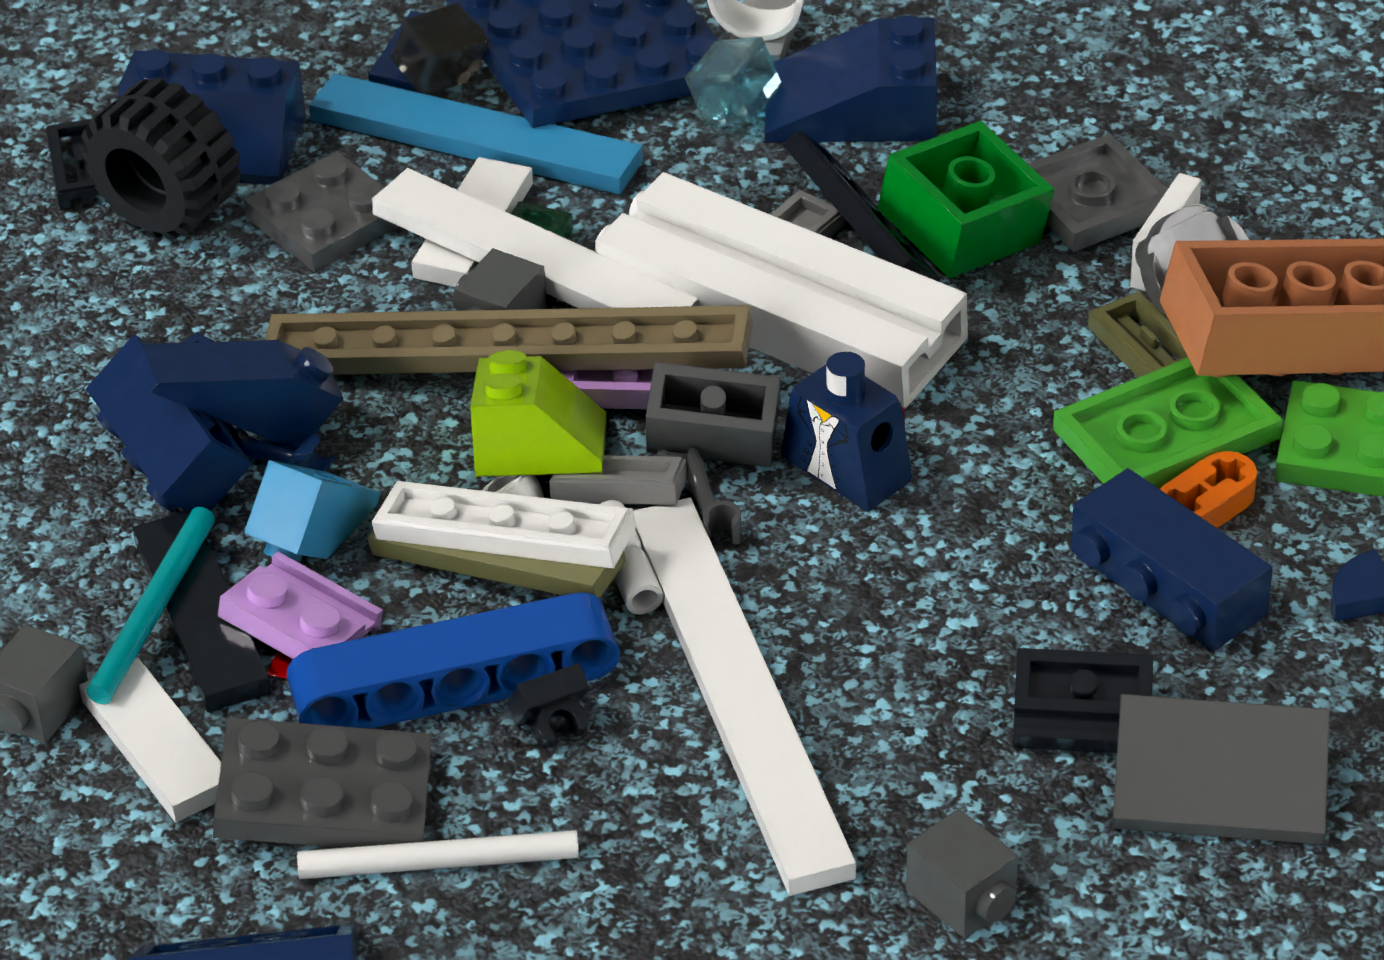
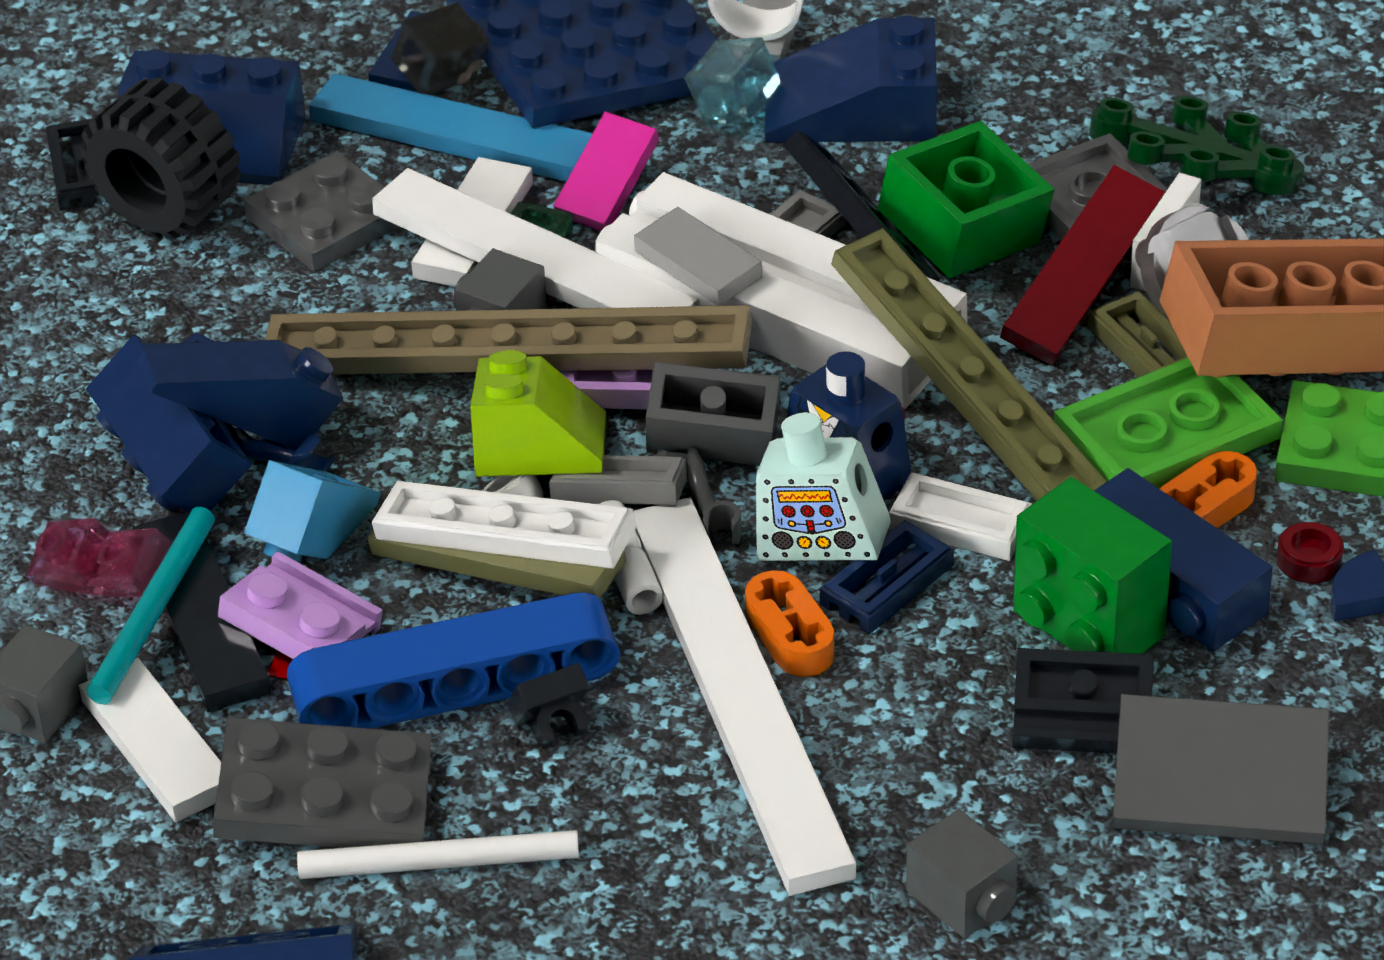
none -> clear pink slope [25,518,171,597]
none -> dark pink tile [553,112,660,231]
none -> light grey tile [634,206,763,306]
none -> orange beam [745,570,834,677]
none -> light aqua torso [756,413,891,561]
none -> dark blue tile [819,520,954,635]
none -> olive tile [831,228,1107,500]
none -> white tile [889,472,1032,561]
none -> dark red tile [1000,165,1166,366]
none -> green brick [1013,476,1172,654]
none -> dark green plant [1089,96,1305,195]
none -> dark red tile [1276,522,1344,584]

